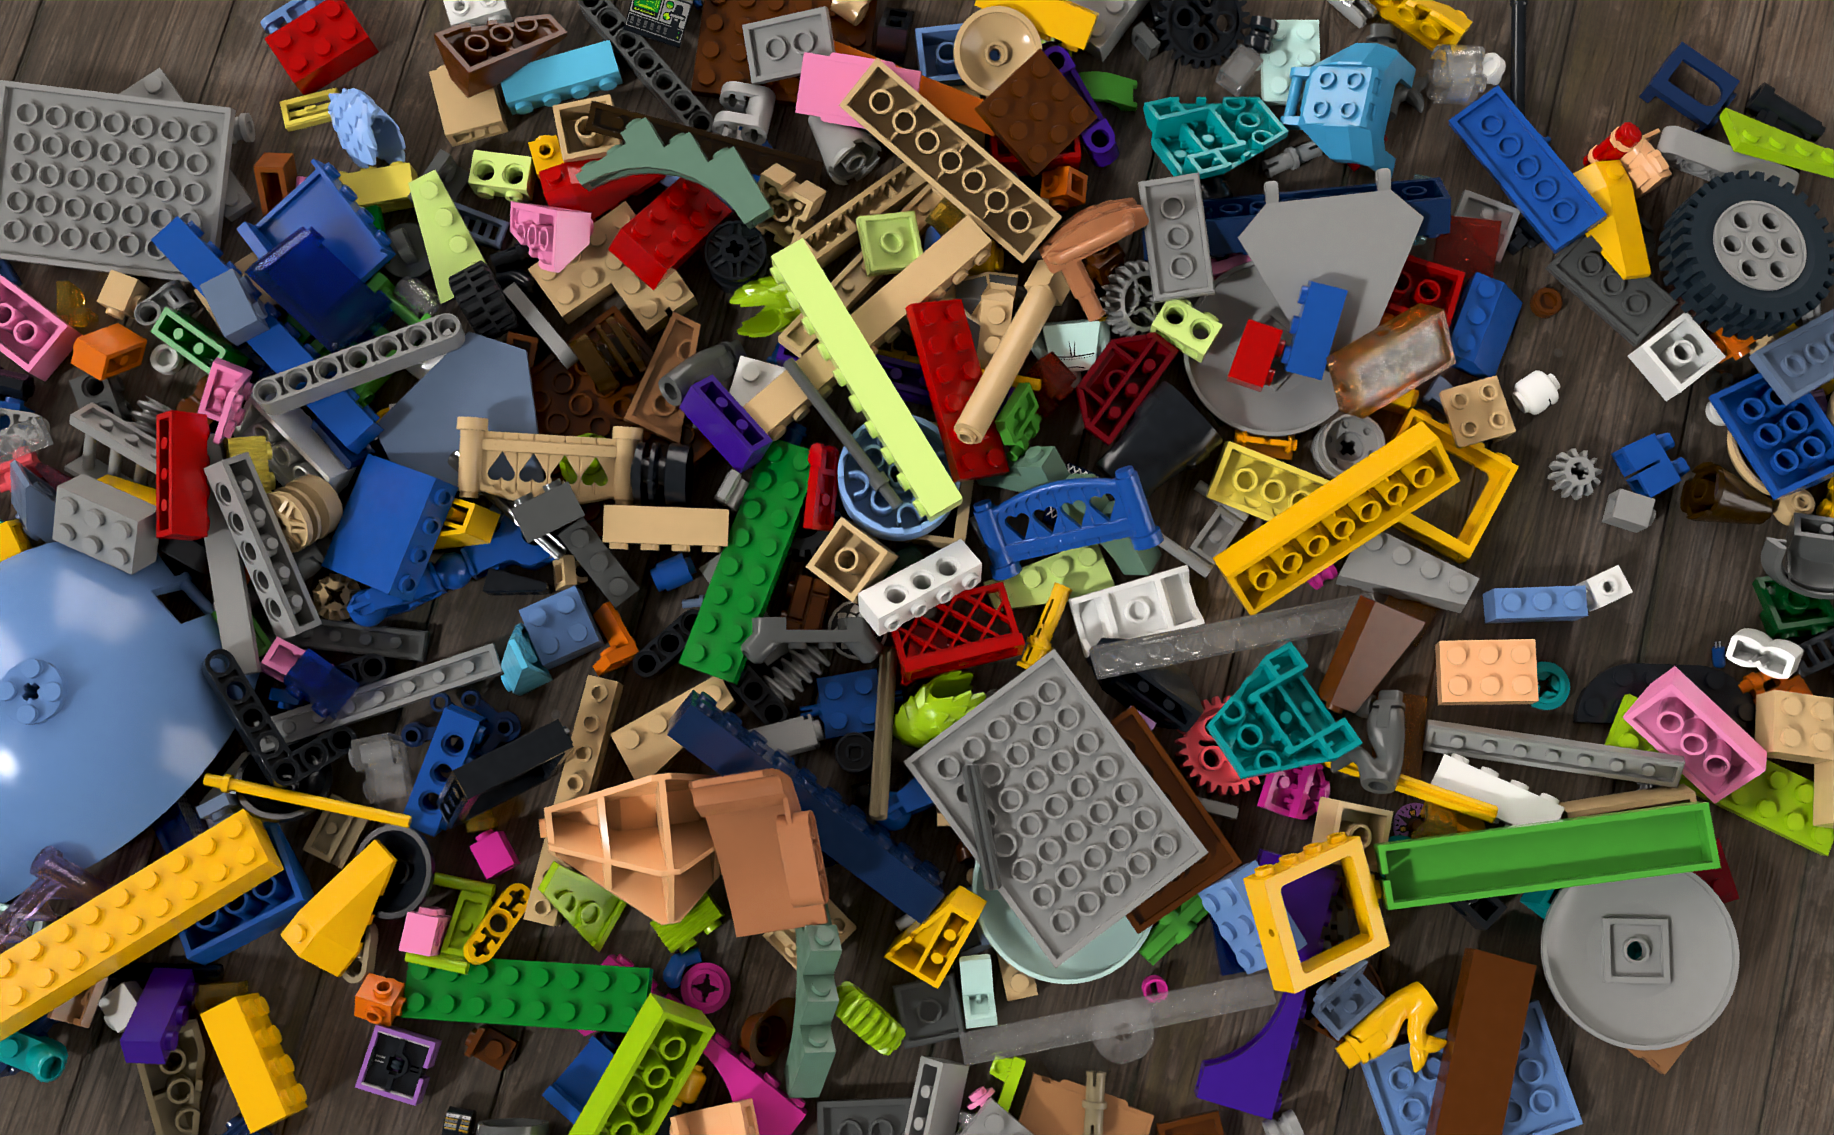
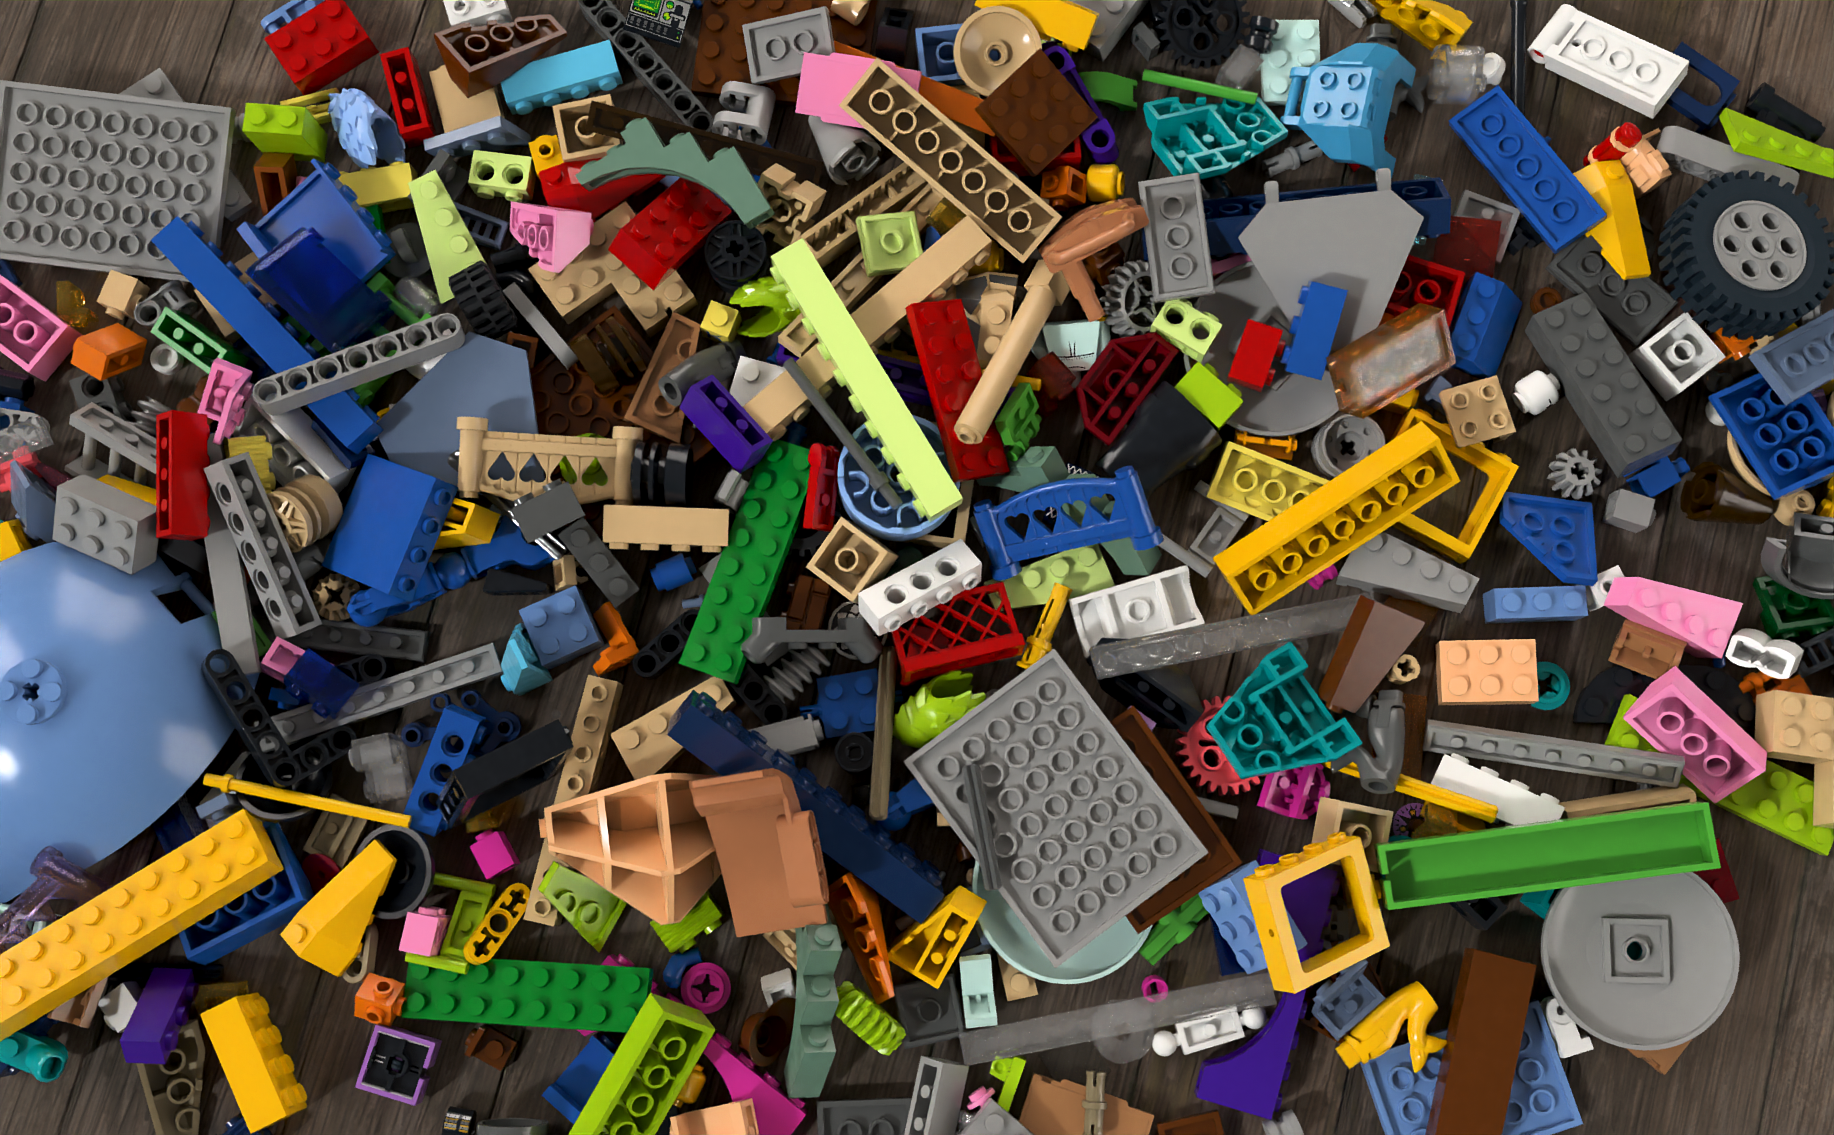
sand blue brick [199,268,269,346] -> none
none -> lime brick [242,103,328,163]
none -> dark red piece [302,853,341,894]
none -> red brick [380,47,437,148]
none -> sand blue wing [423,115,531,159]
none -> light yellow brick [700,300,742,343]
none -> white slope [761,968,796,1007]
none -> orange wedge [828,872,895,1005]
none -> yellow head [1086,164,1125,202]
none -> bright green bar [1142,69,1258,105]
none -> white plate [1152,1003,1267,1056]
none -> lime brick [1174,361,1244,432]
none -> tan bush [1386,654,1420,685]
none -> blue plate [1499,492,1598,586]
none -> dark grey brick [1524,292,1682,478]
none -> white hinge [1527,4,1689,119]
none -> white leg [1540,996,1594,1058]
none -> bright pink wedge [1604,577,1743,659]
none -> medium nougat hinge [1608,619,1687,679]

